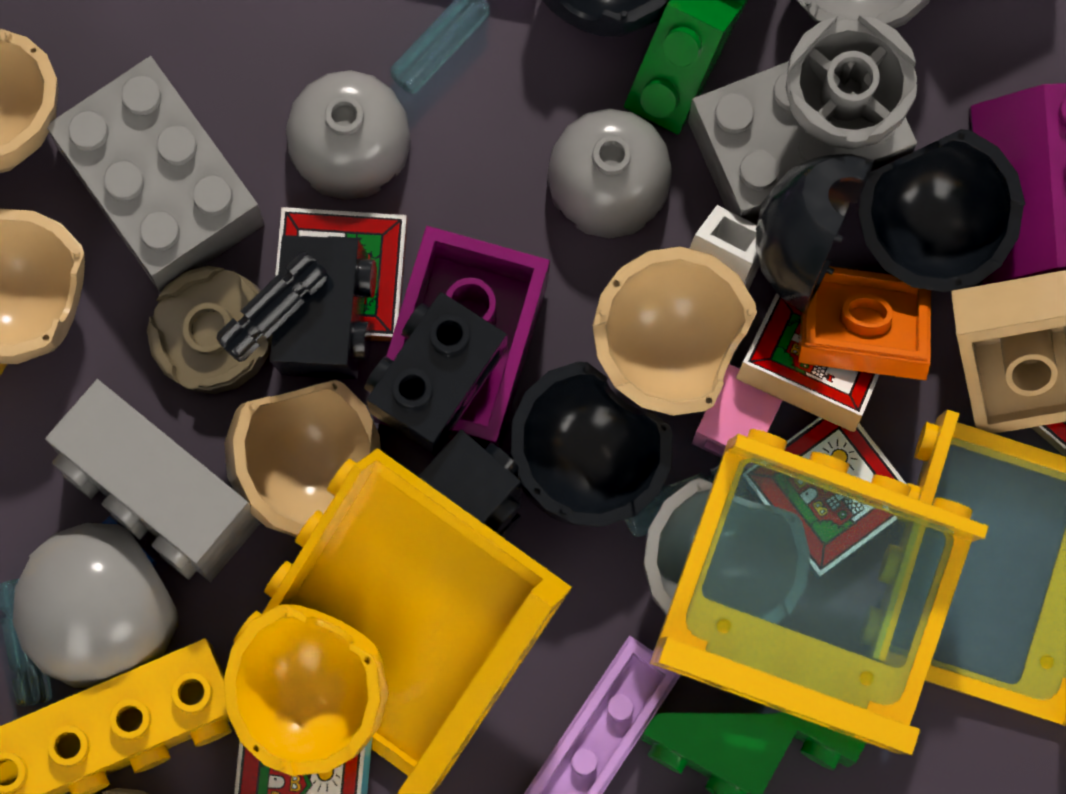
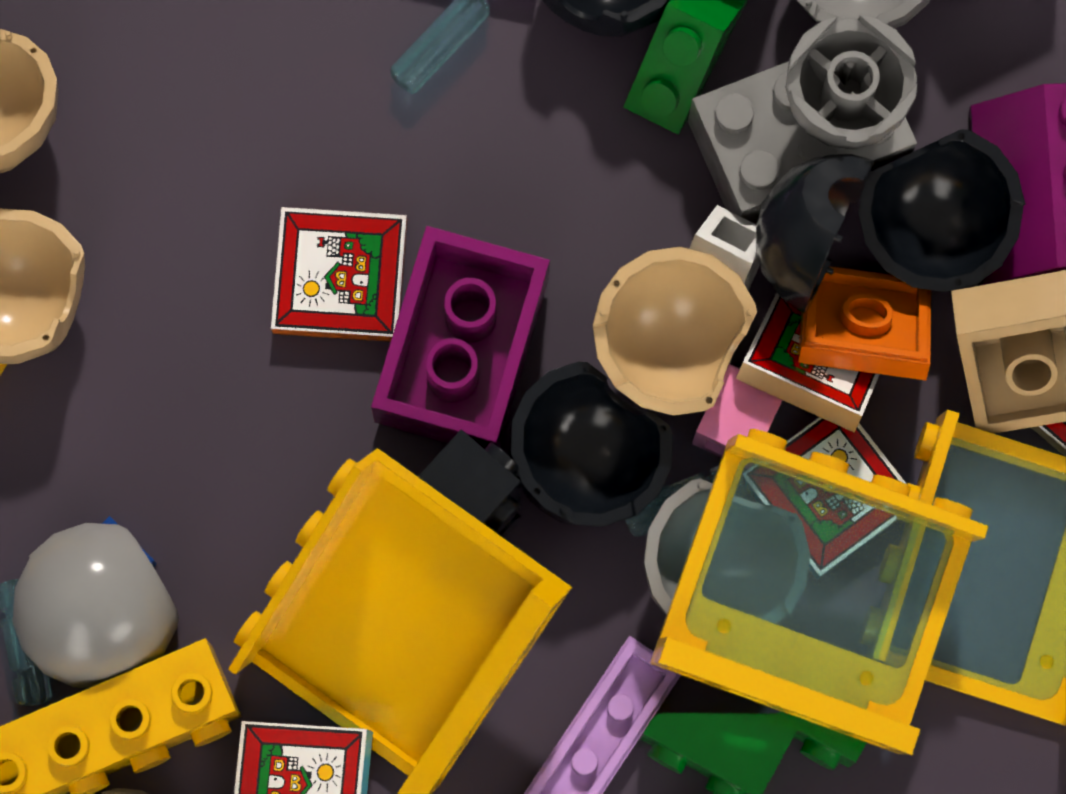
light grey brick [45,379,260,583] -> none
light grey brick [47,56,265,293] -> none
dark tan tile [147,266,272,394] -> none
black axle [216,251,328,362] -> none
yellow cylinder [223,604,388,777] -> none
tan cylinder [225,380,381,537] -> none
black brick [270,235,377,379] -> none
light grey cylinder [286,70,411,200] -> none
black brick [365,292,507,455] -> none
light grey cylinder [547,109,672,238] -> none

